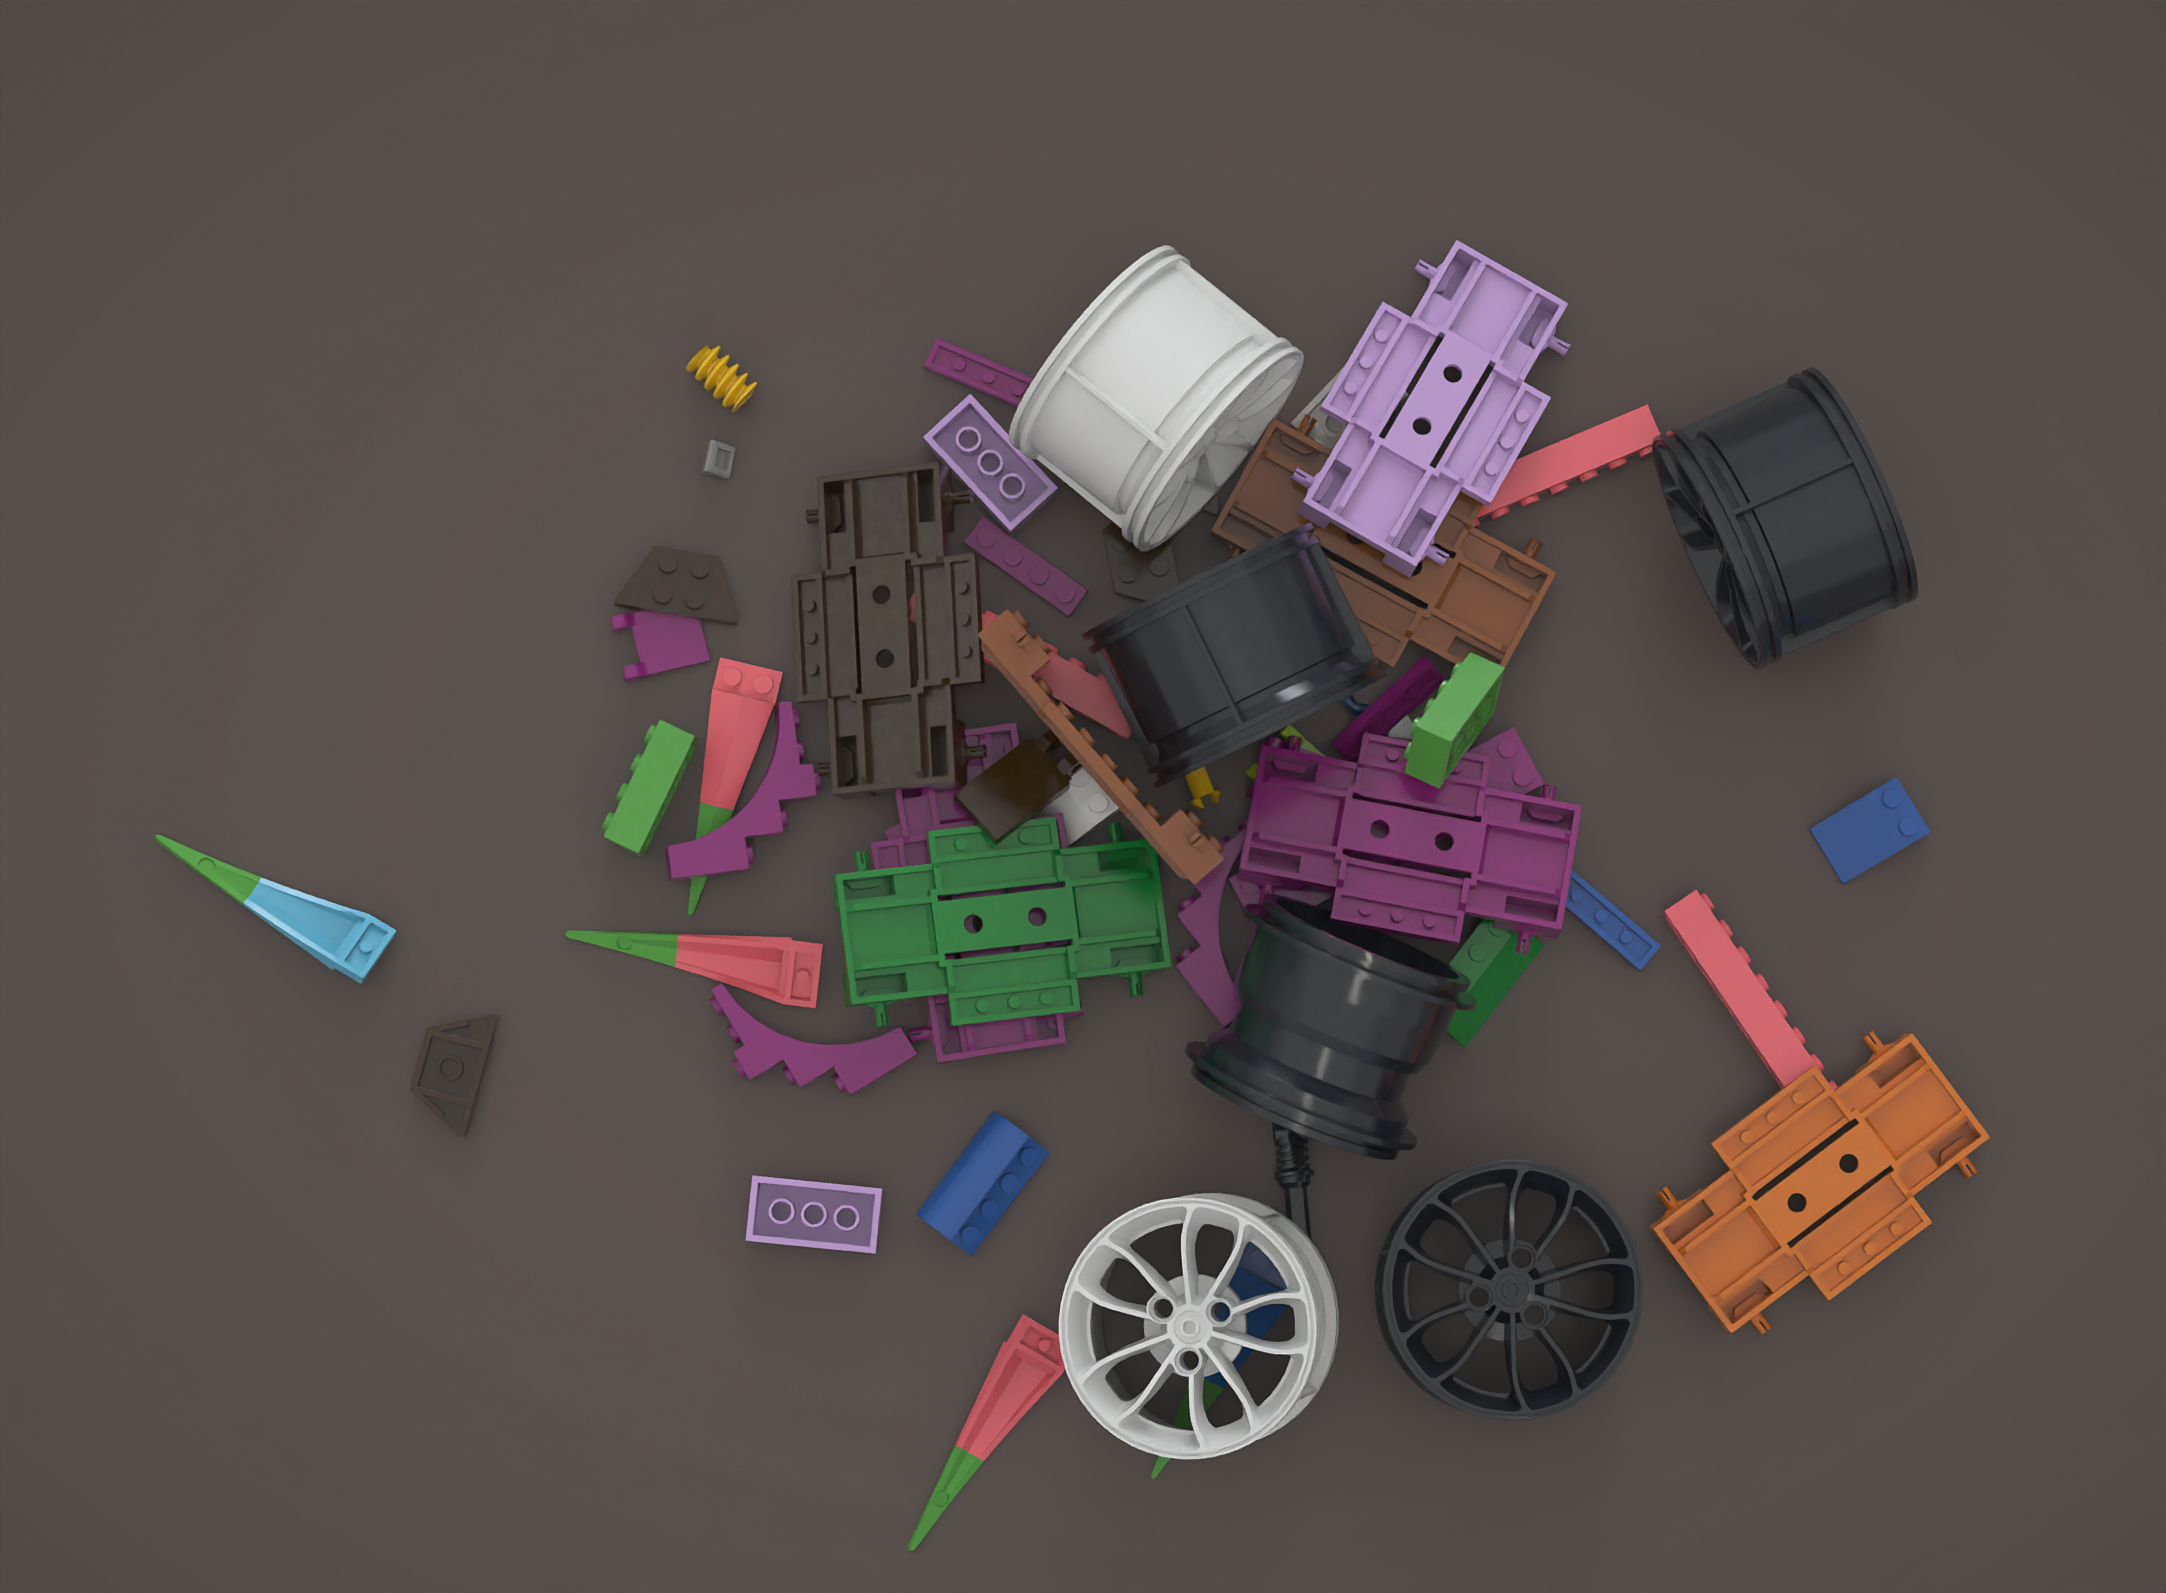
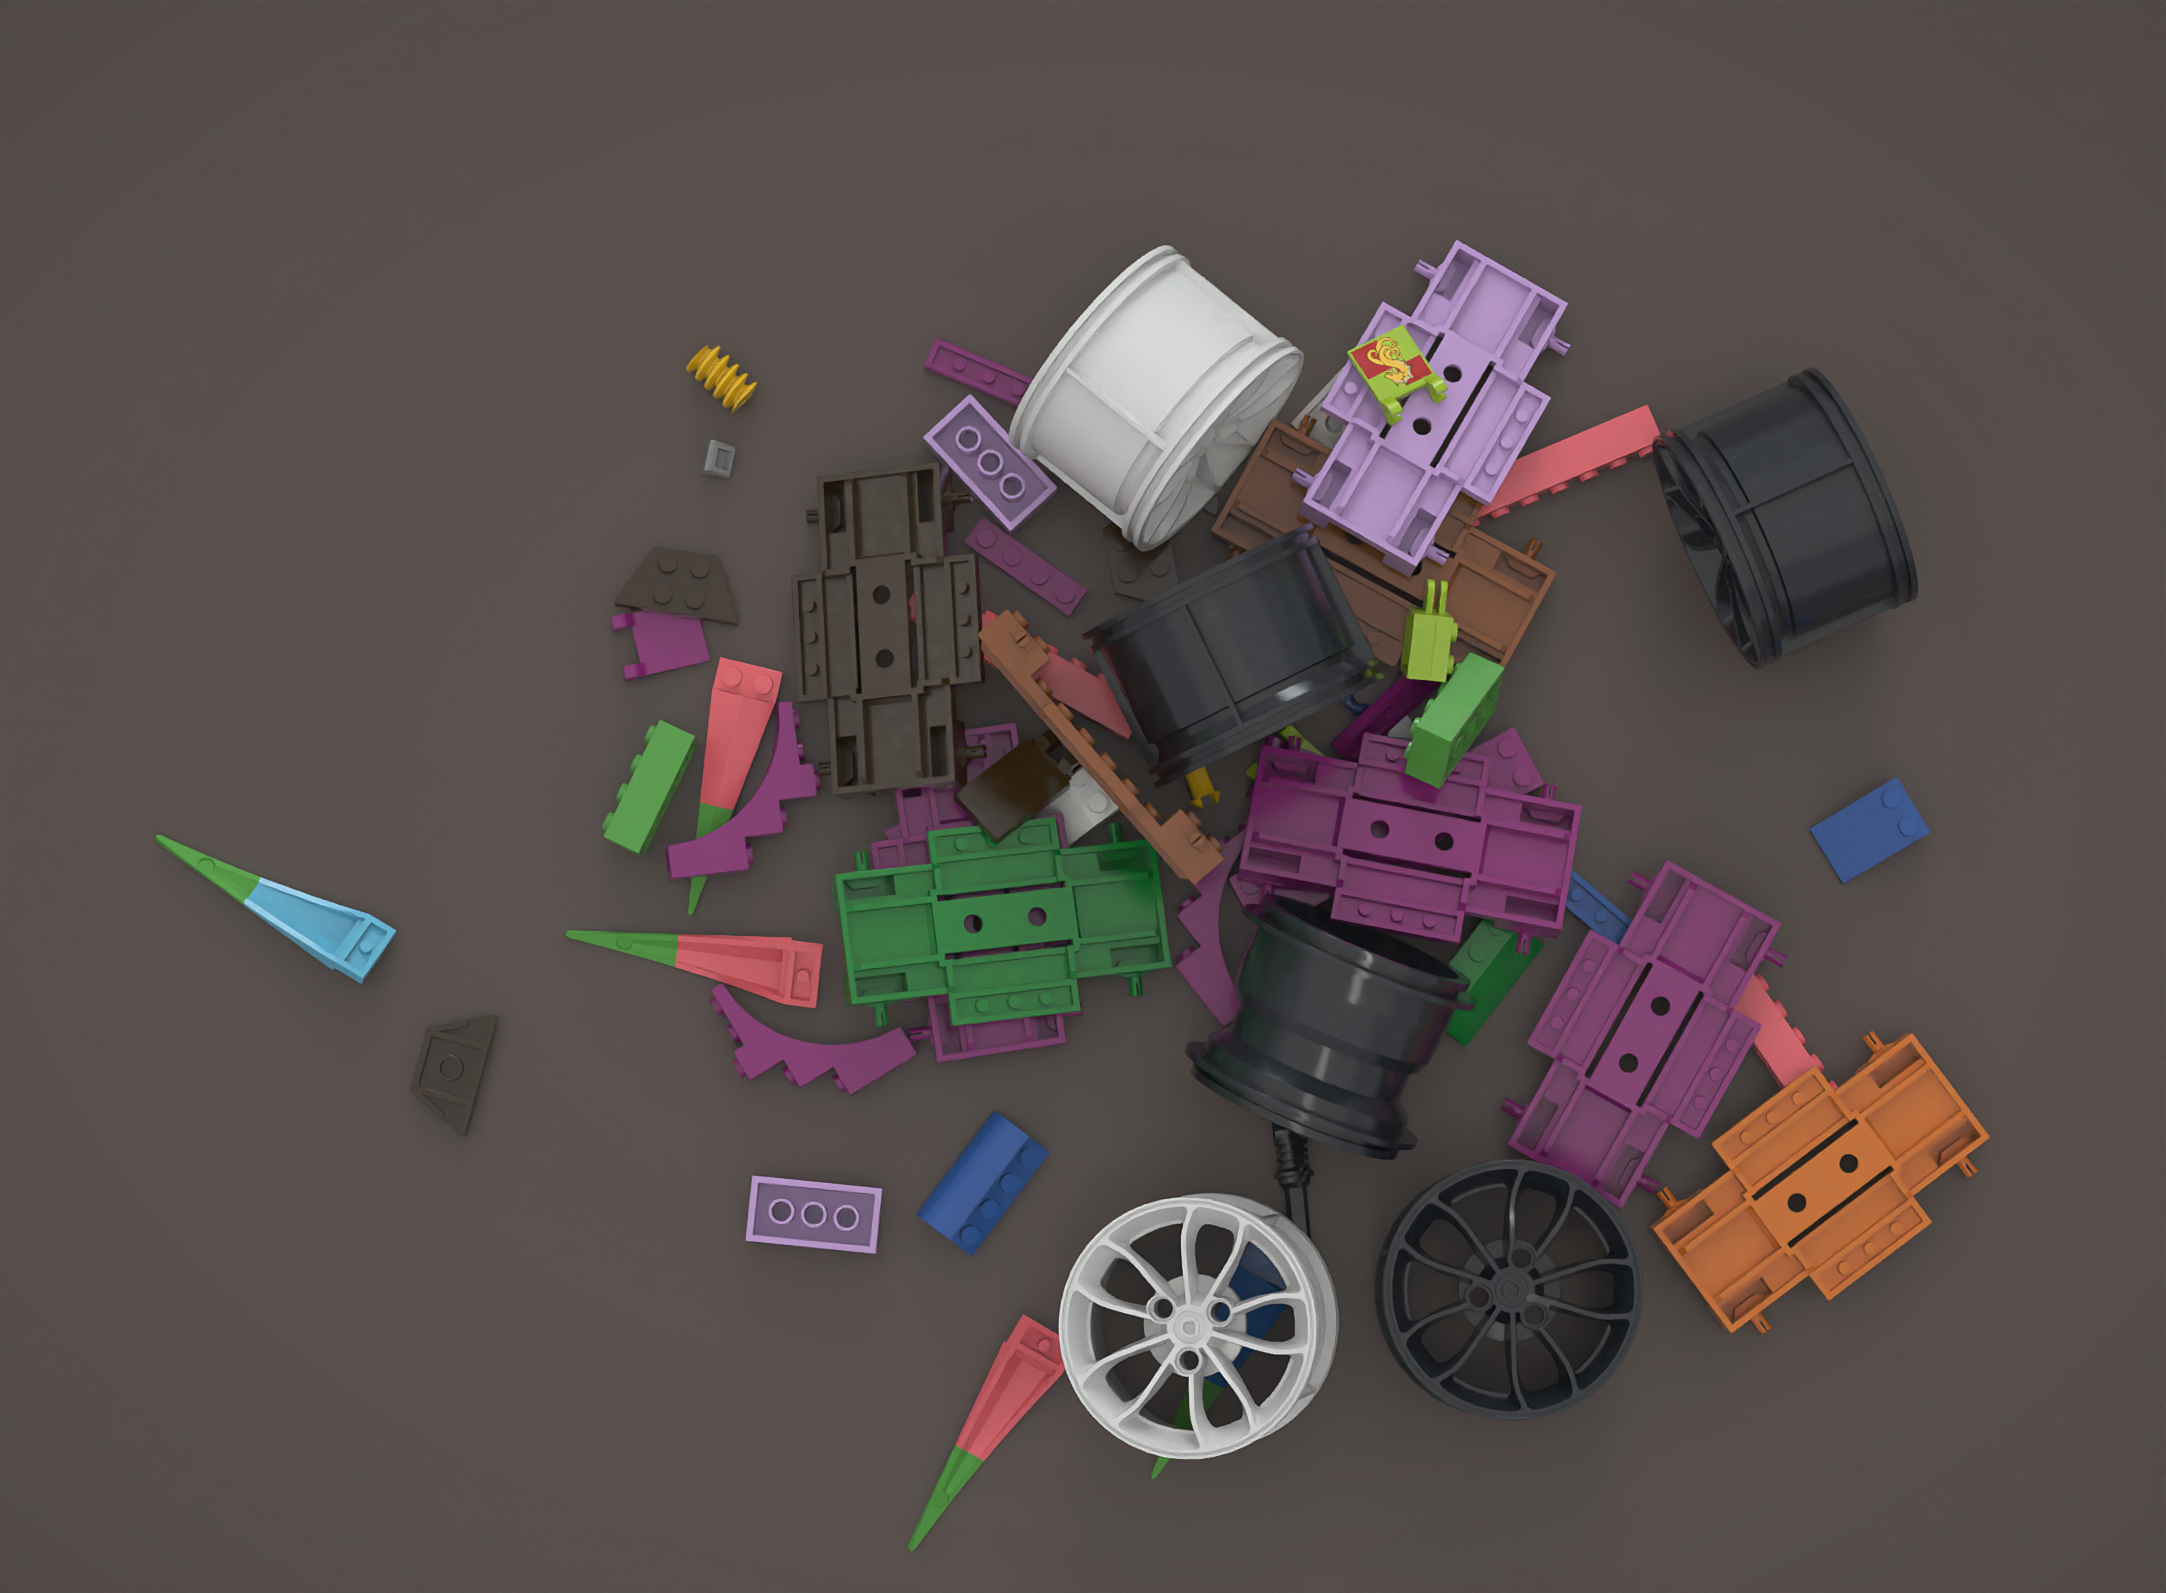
none -> flag [1347,325,1448,426]
none -> lime brick [1400,579,1458,682]
none -> magenta piece [1500,859,1788,1208]

